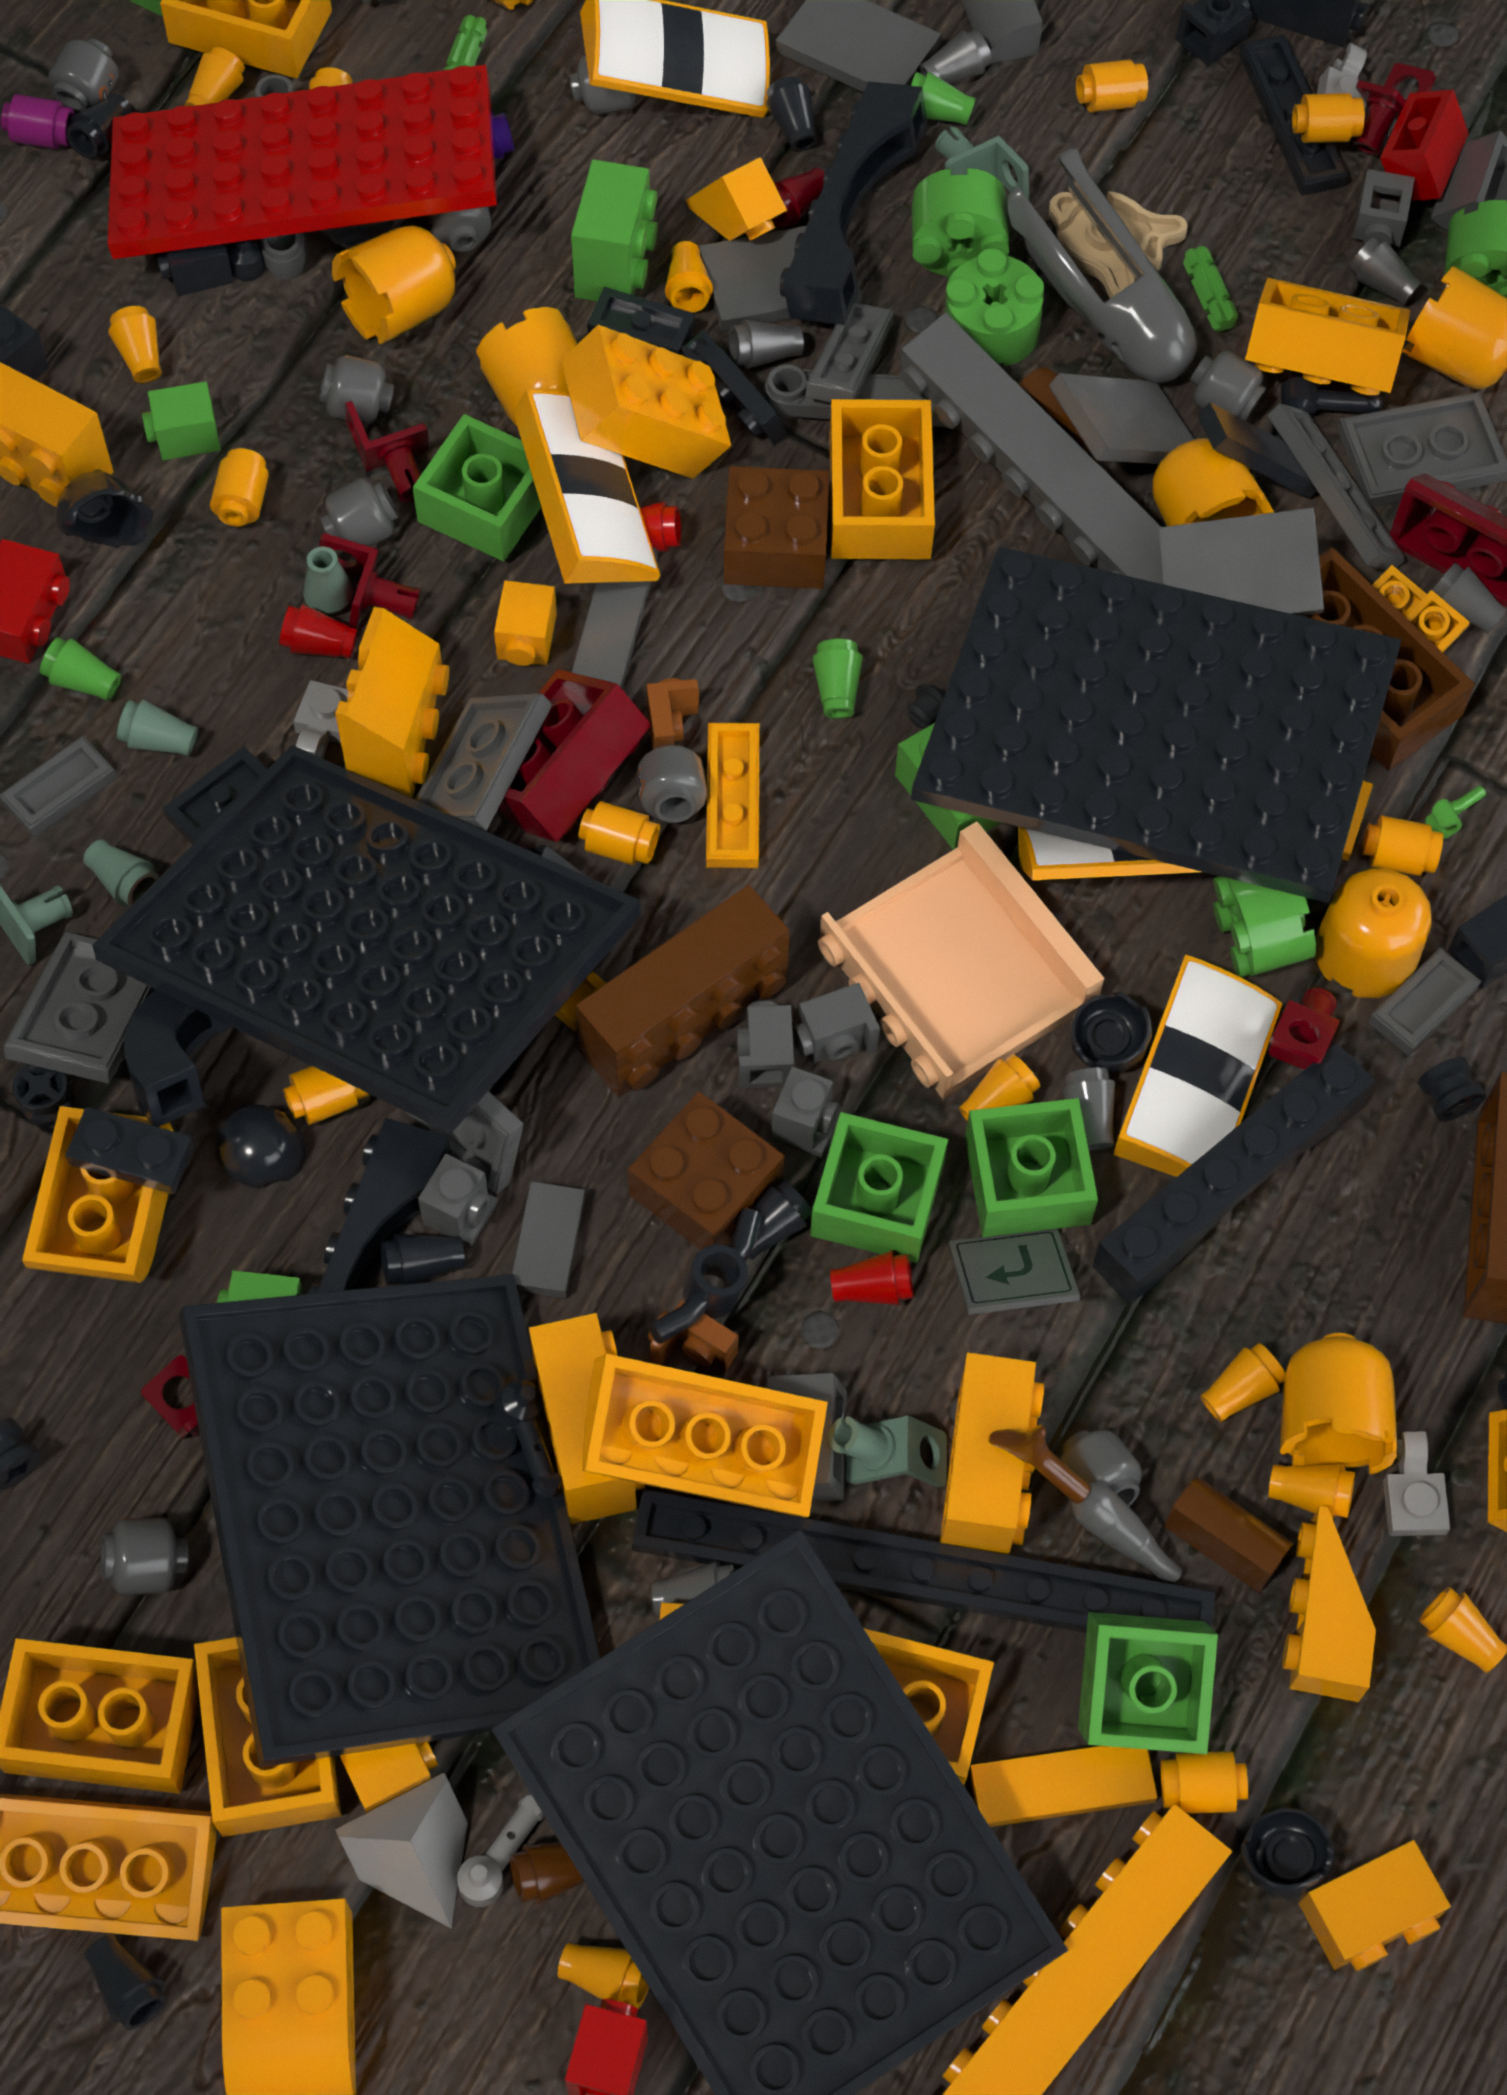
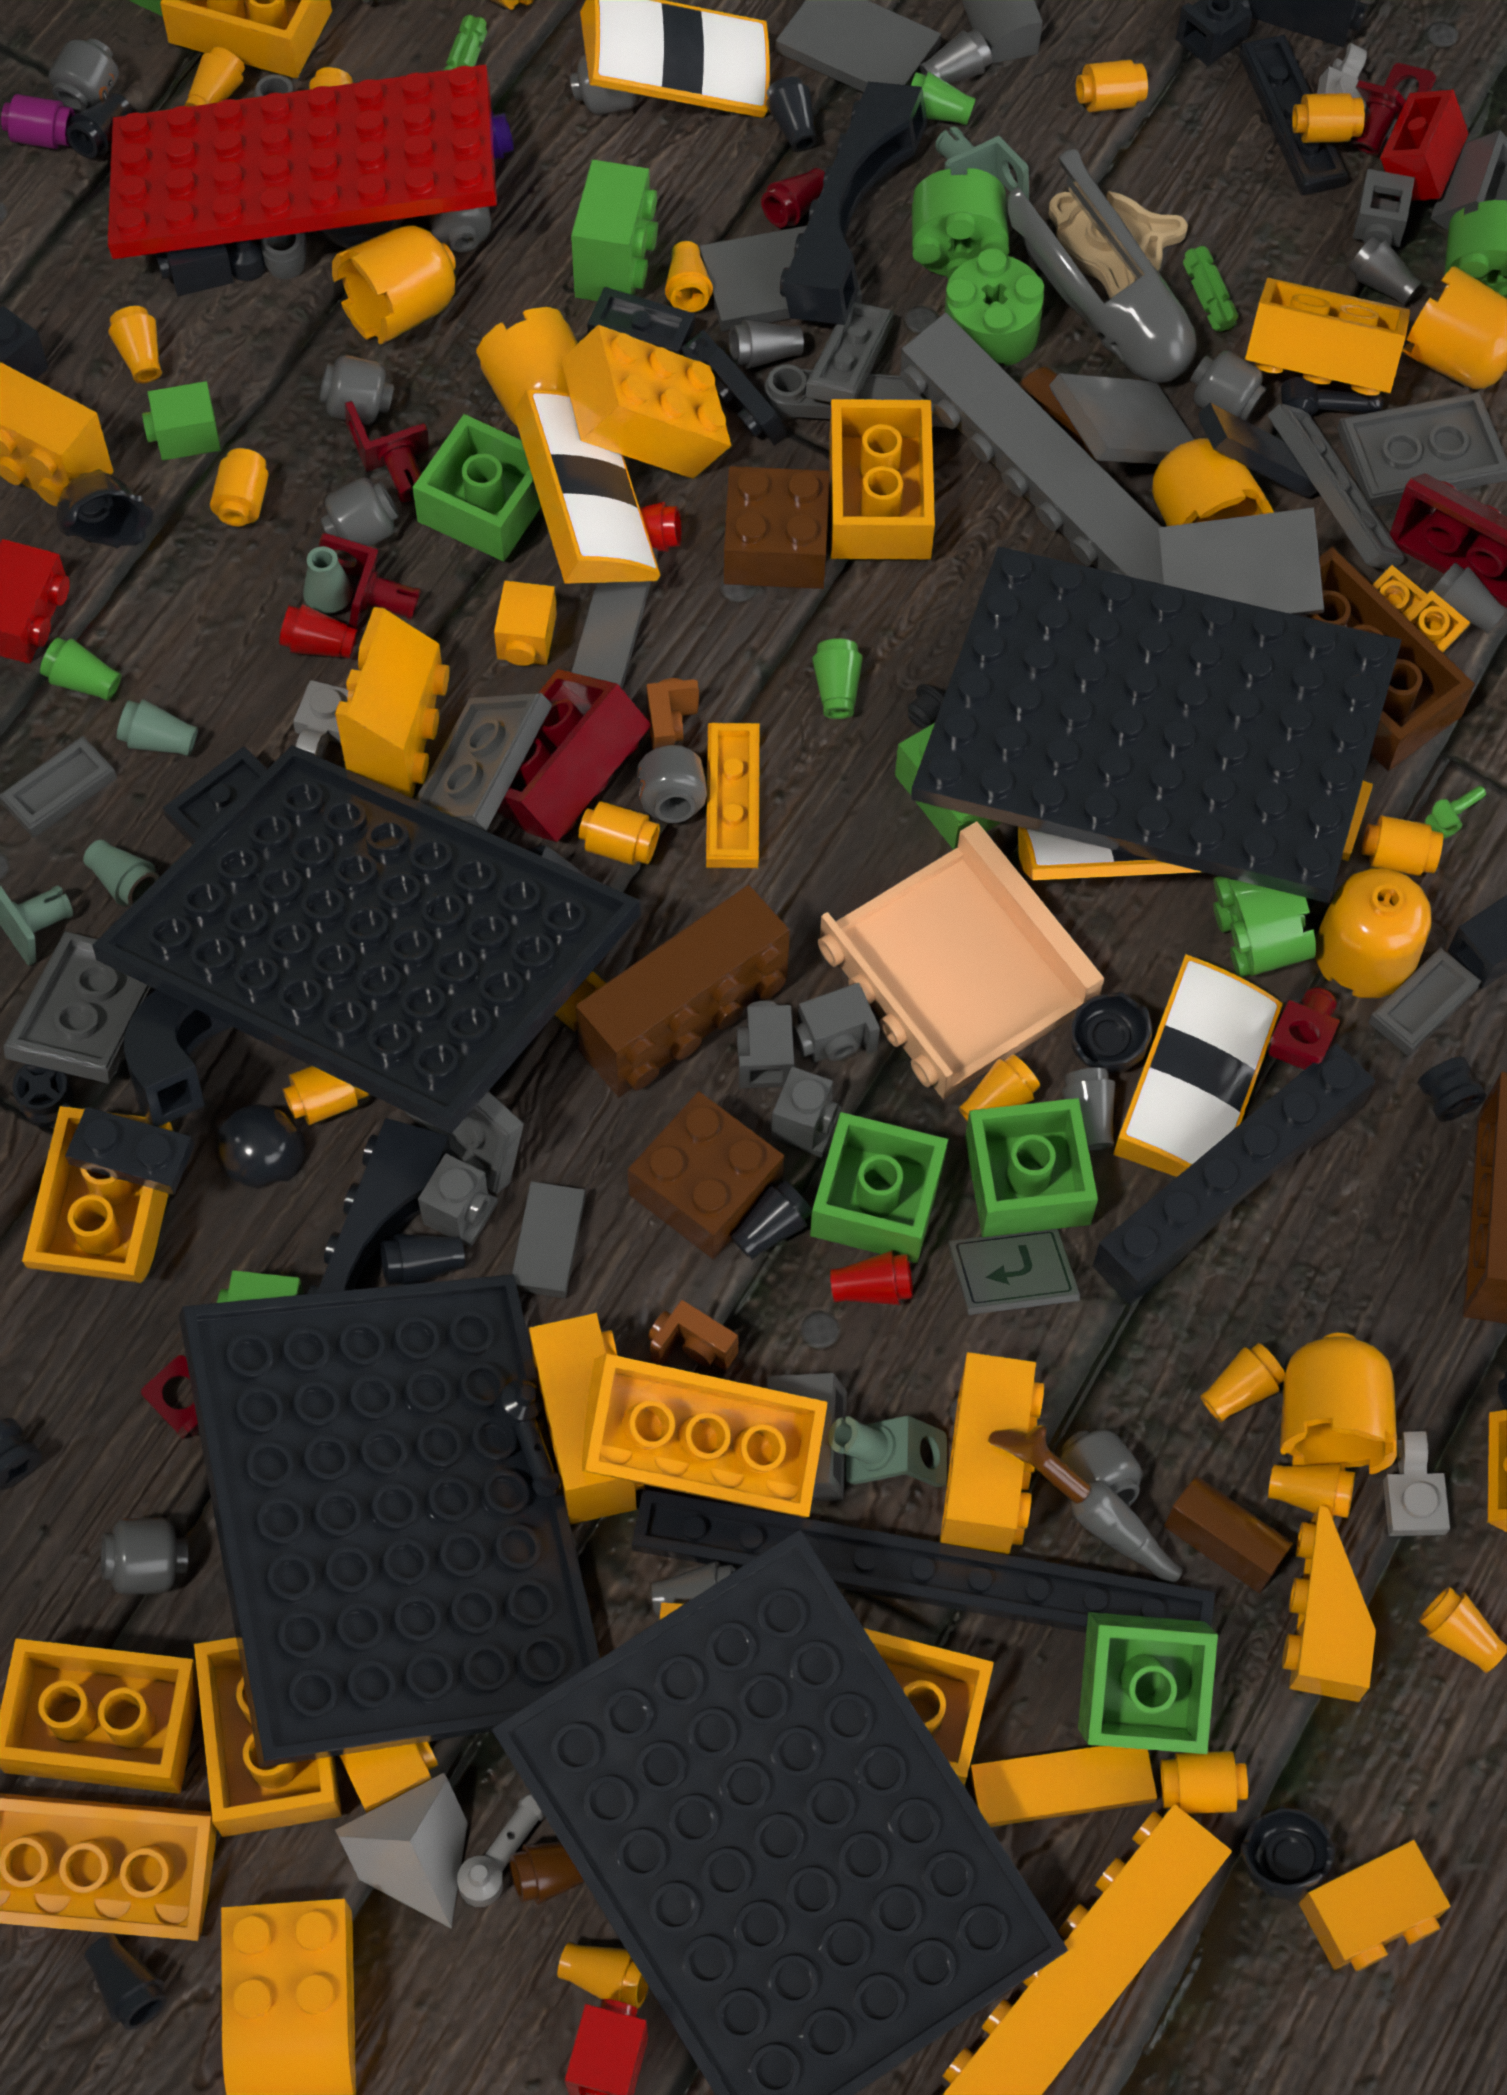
black piece [649,1209,762,1344] -> none
light orange slope [685,157,787,241] -> none

